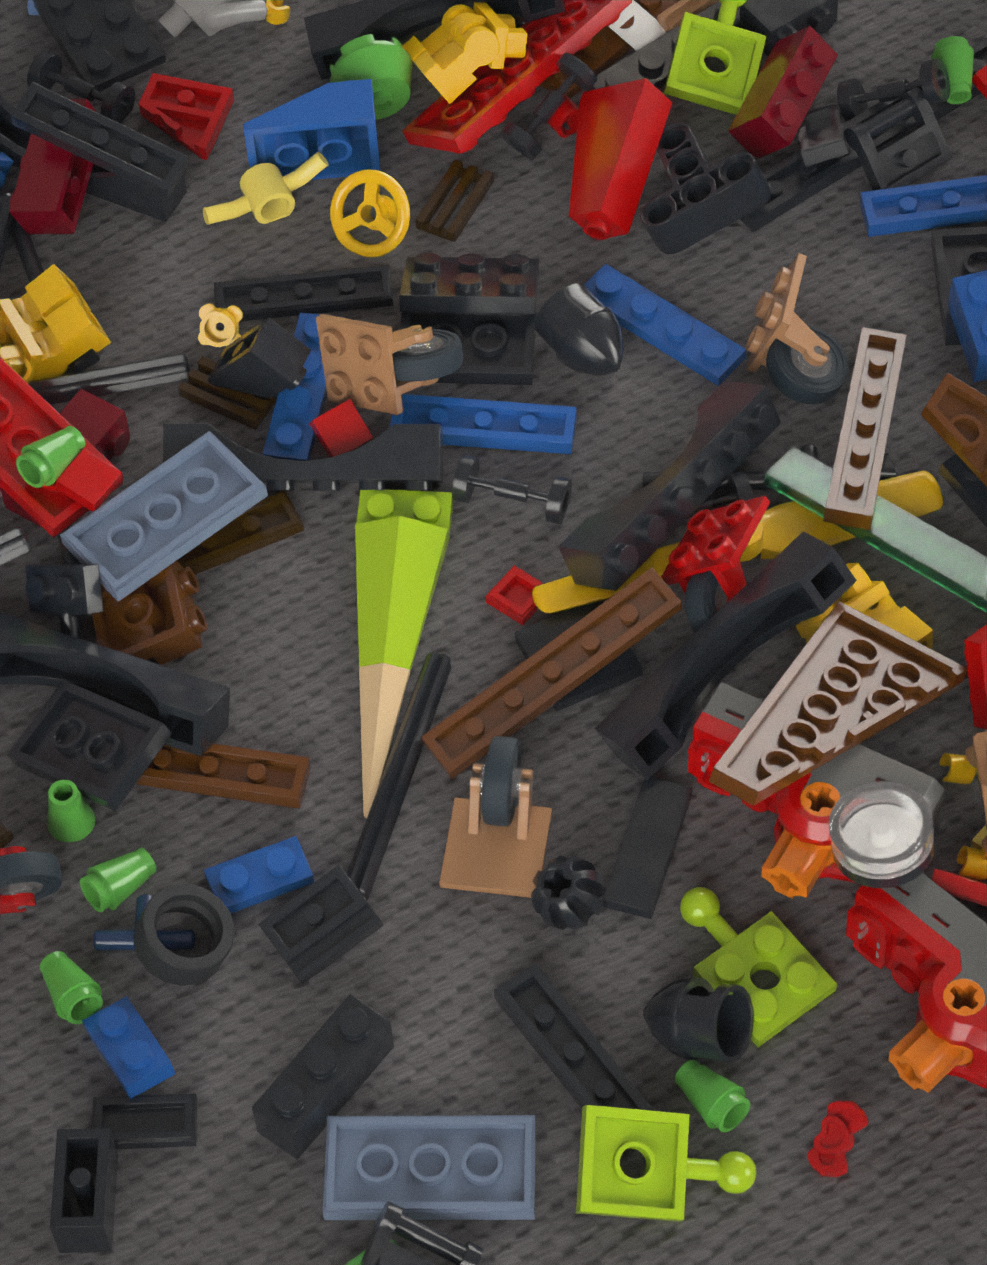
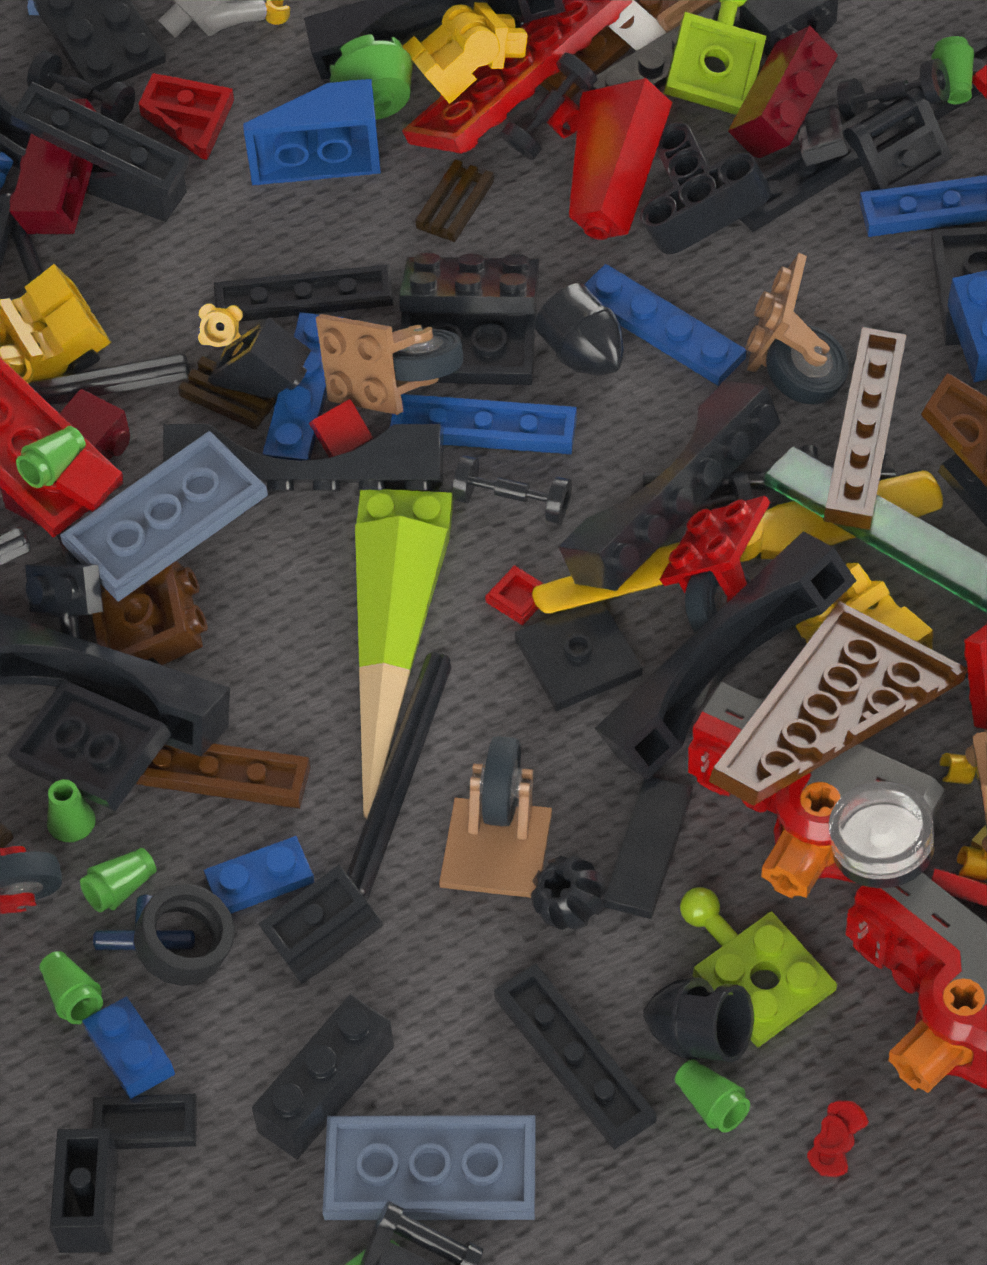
dark brown tile [177,490,304,575] -> none
light yellow piece [203,152,329,225] -> none
yellow piece [330,169,410,257] -> none
reddish brown plate [421,567,682,779] -> none
lime plate [576,1105,757,1222] -> none

